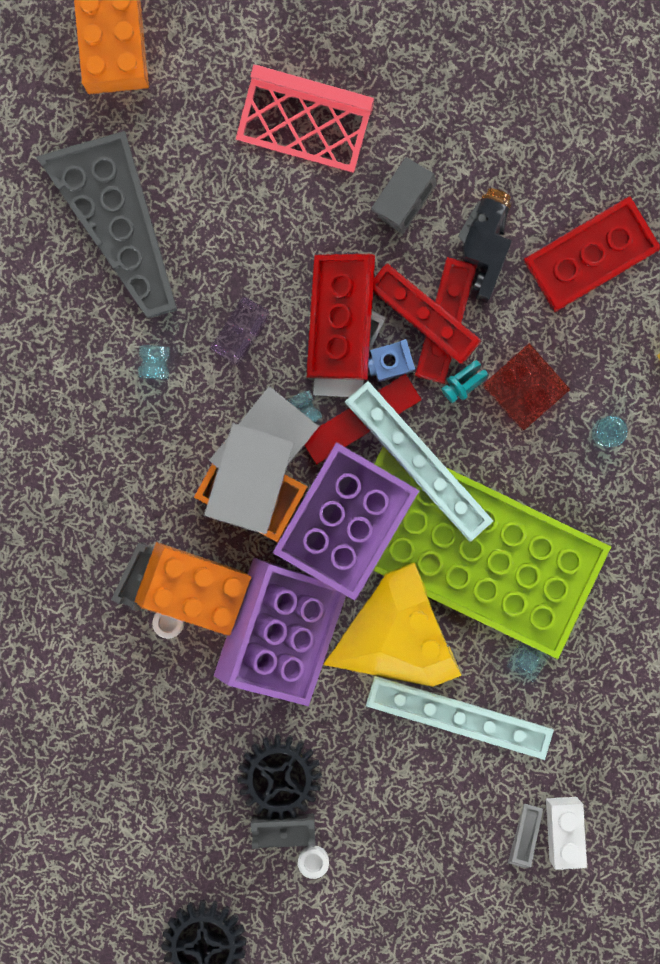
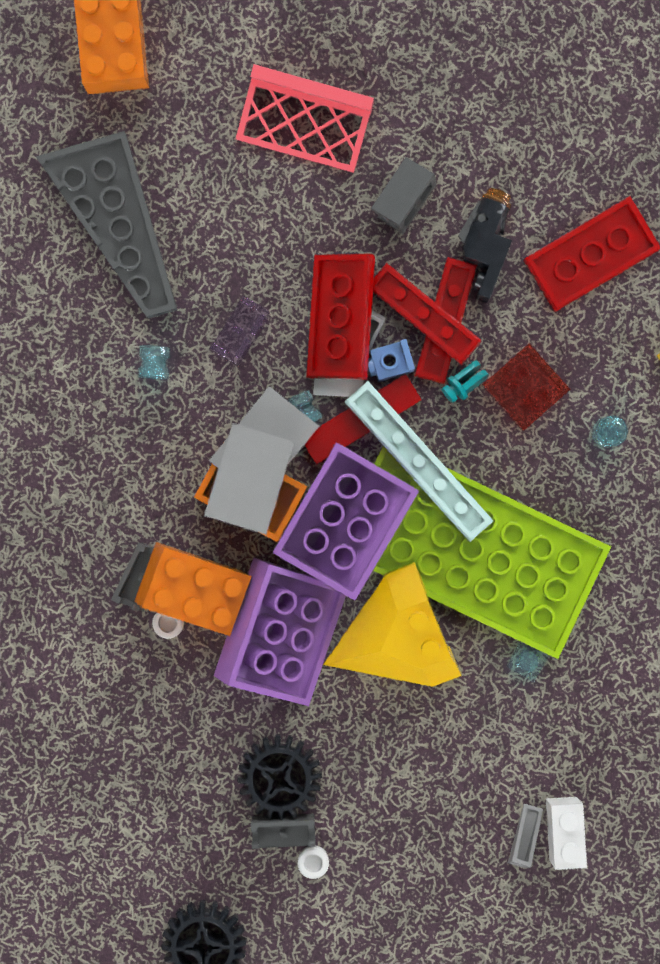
light aqua tile [366,675,554,760] -> none

